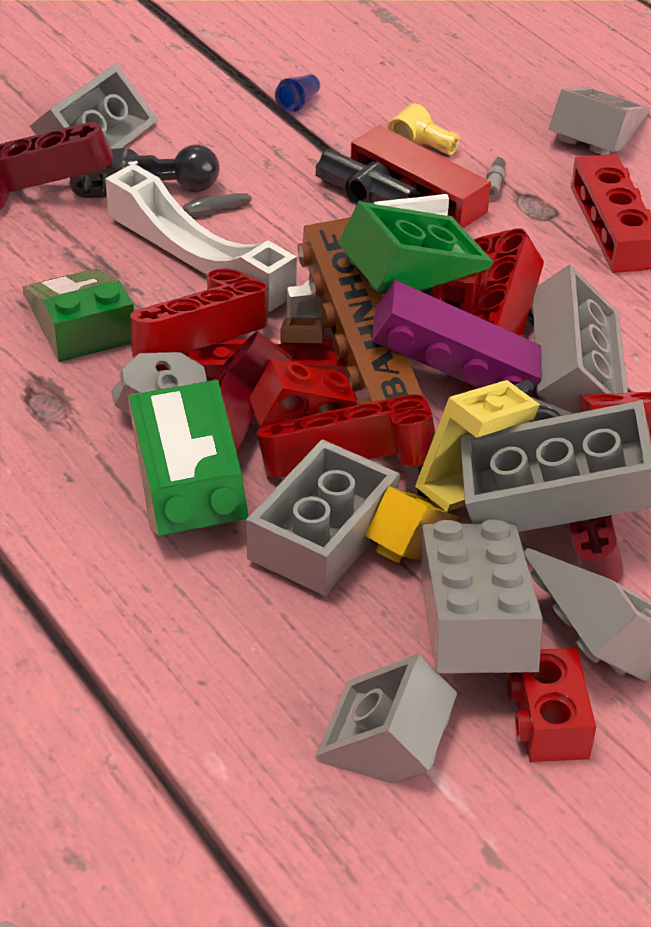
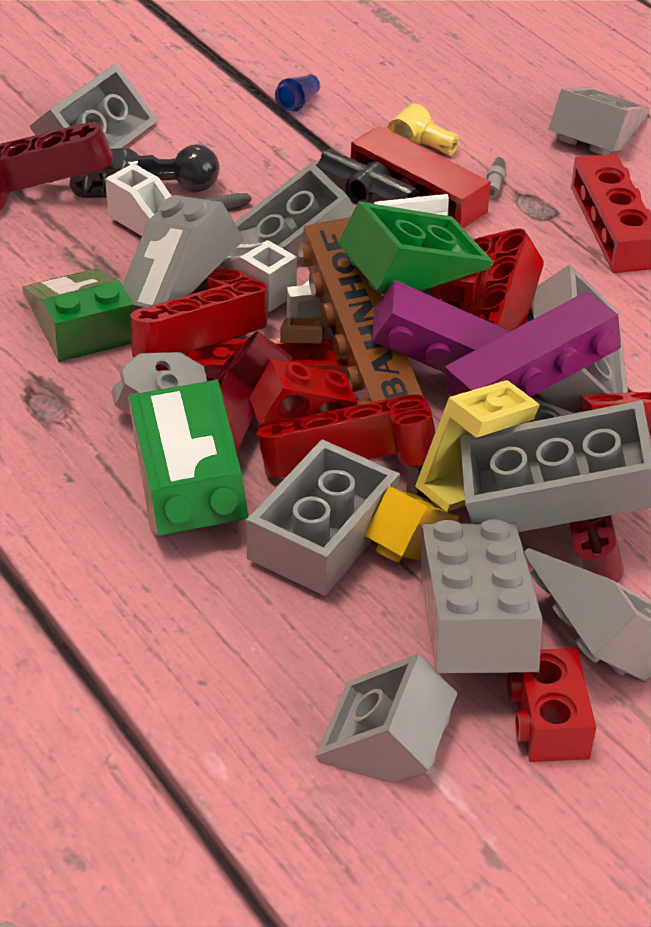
none -> light grey slope [122,195,244,310]
none -> light grey slope [235,162,355,262]
none -> magenta brick [445,291,621,397]

